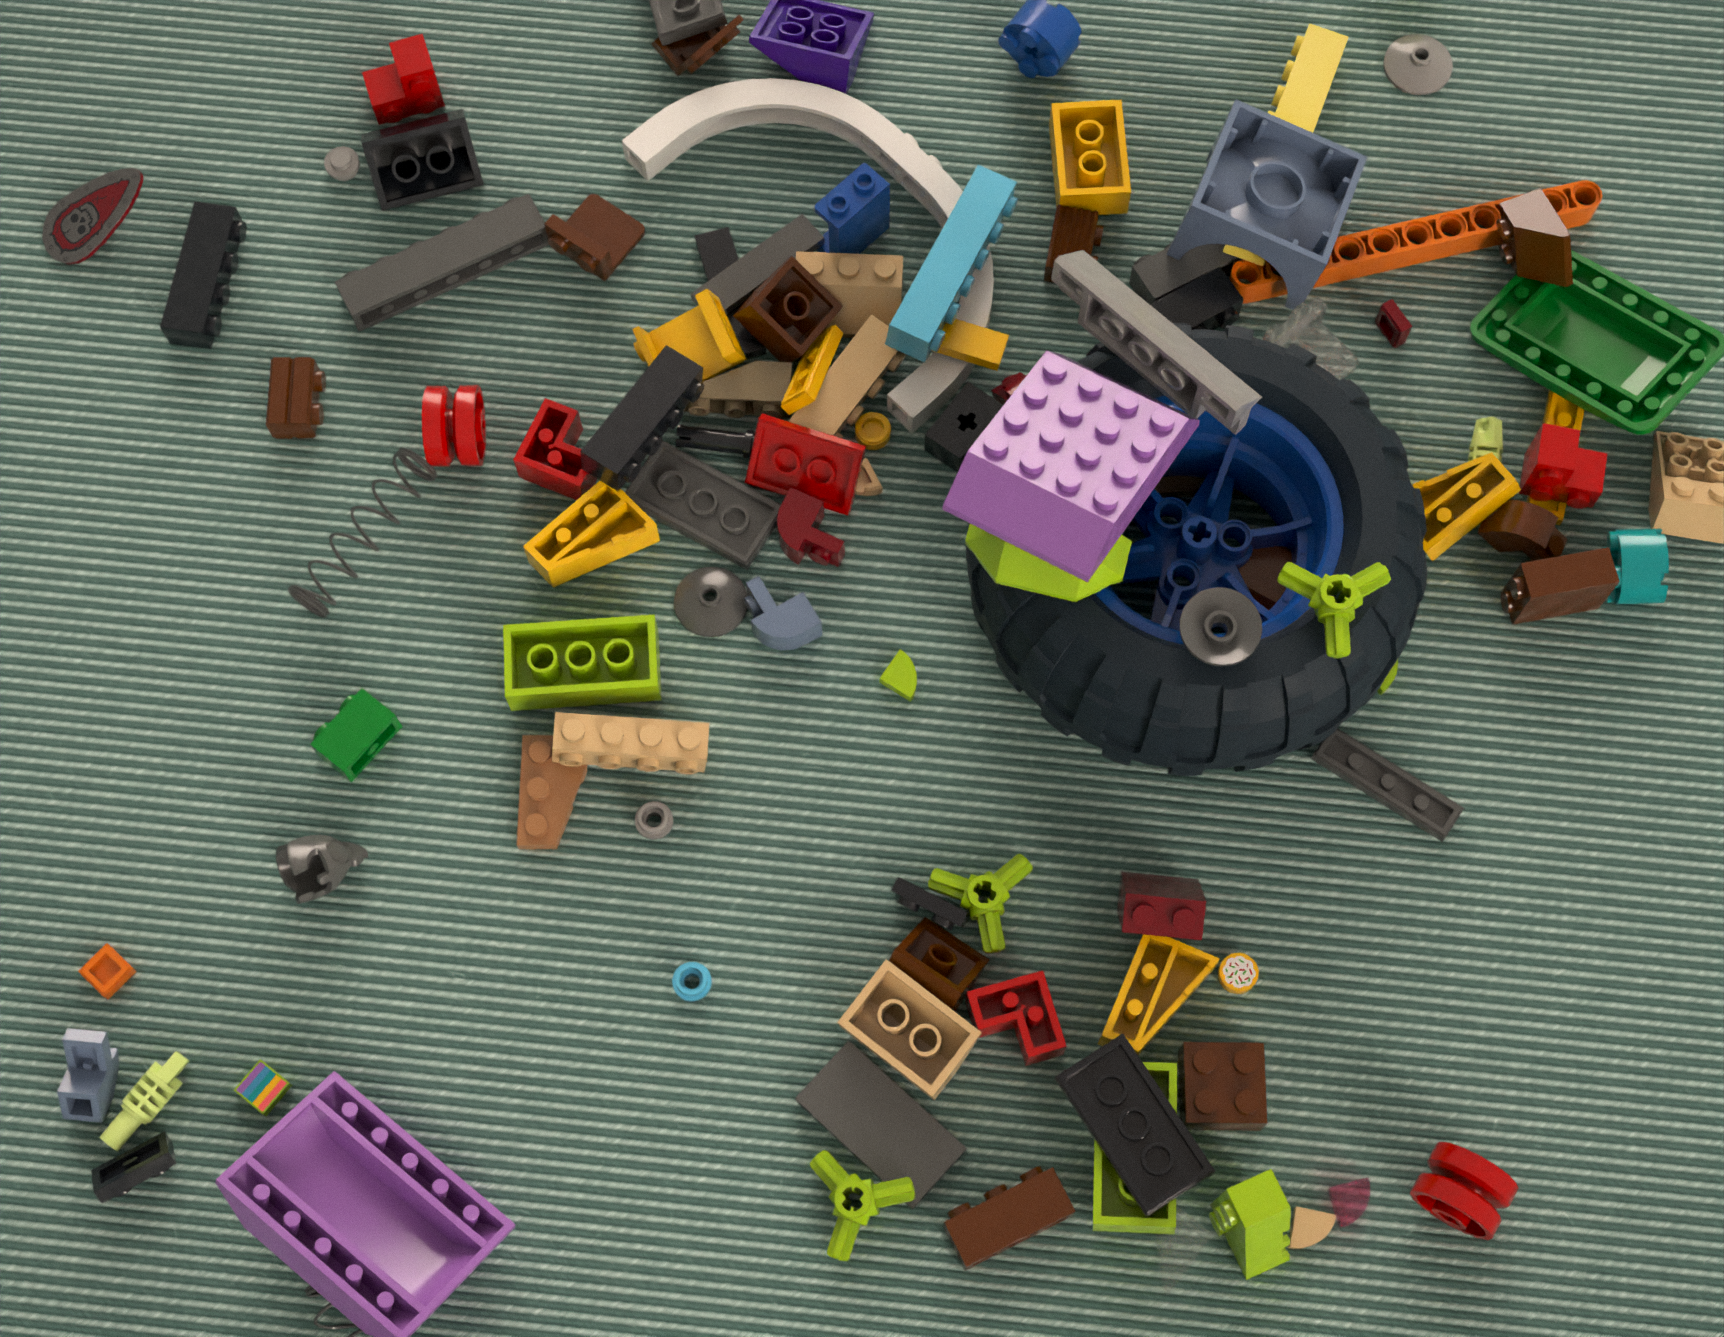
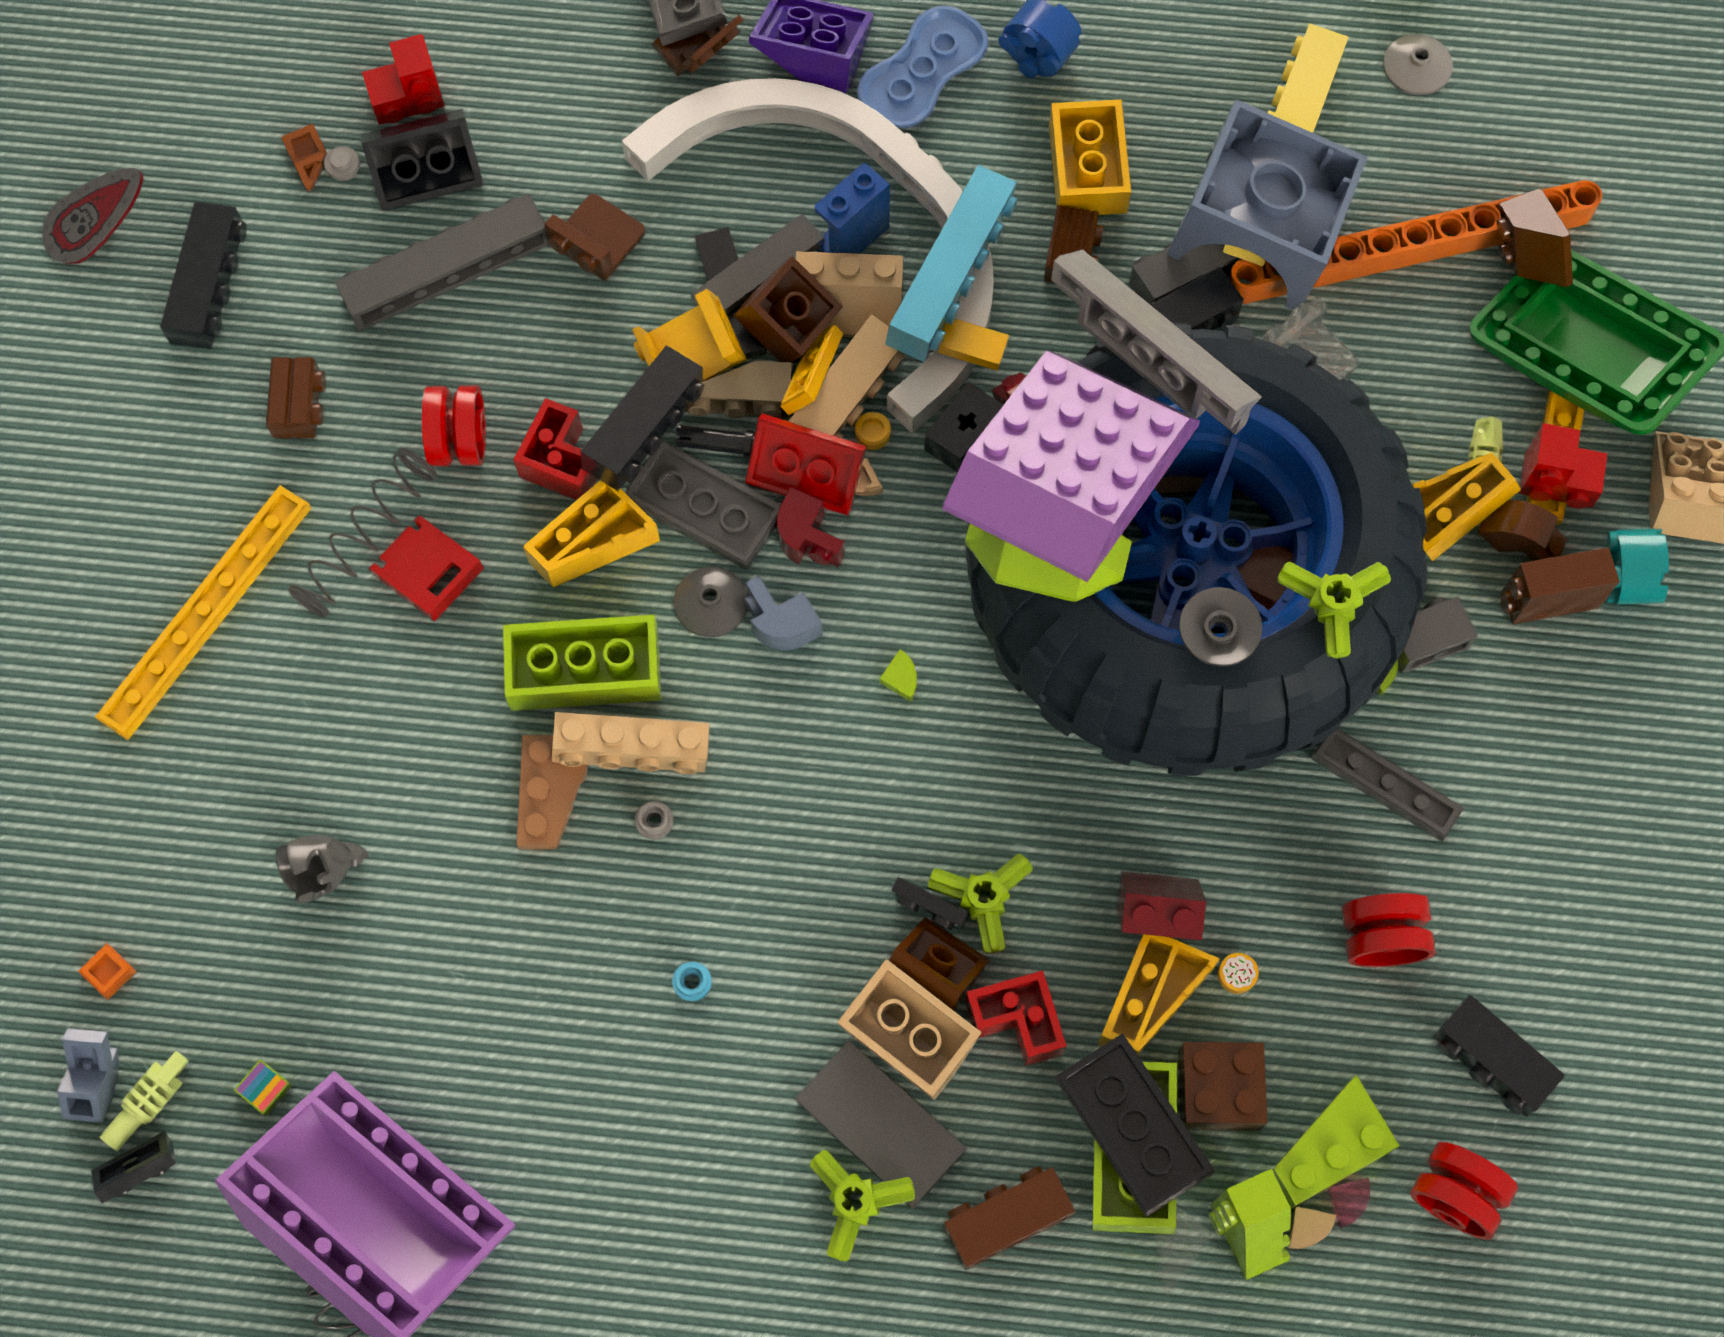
green brick [310,688,403,783] -> none
dark red tile [1375,299,1412,348] -> none
none -> yellow tile [95,485,312,741]
none -> dark orange slope [281,123,327,192]
none -> red container [368,515,484,622]
none -> medium blue plate [857,6,989,129]
none -> lime wedge [1272,1075,1400,1209]
none -> red wheel [1341,893,1436,967]
none -> dark grey brick [1398,597,1478,674]
none -> black brick [1432,994,1566,1117]

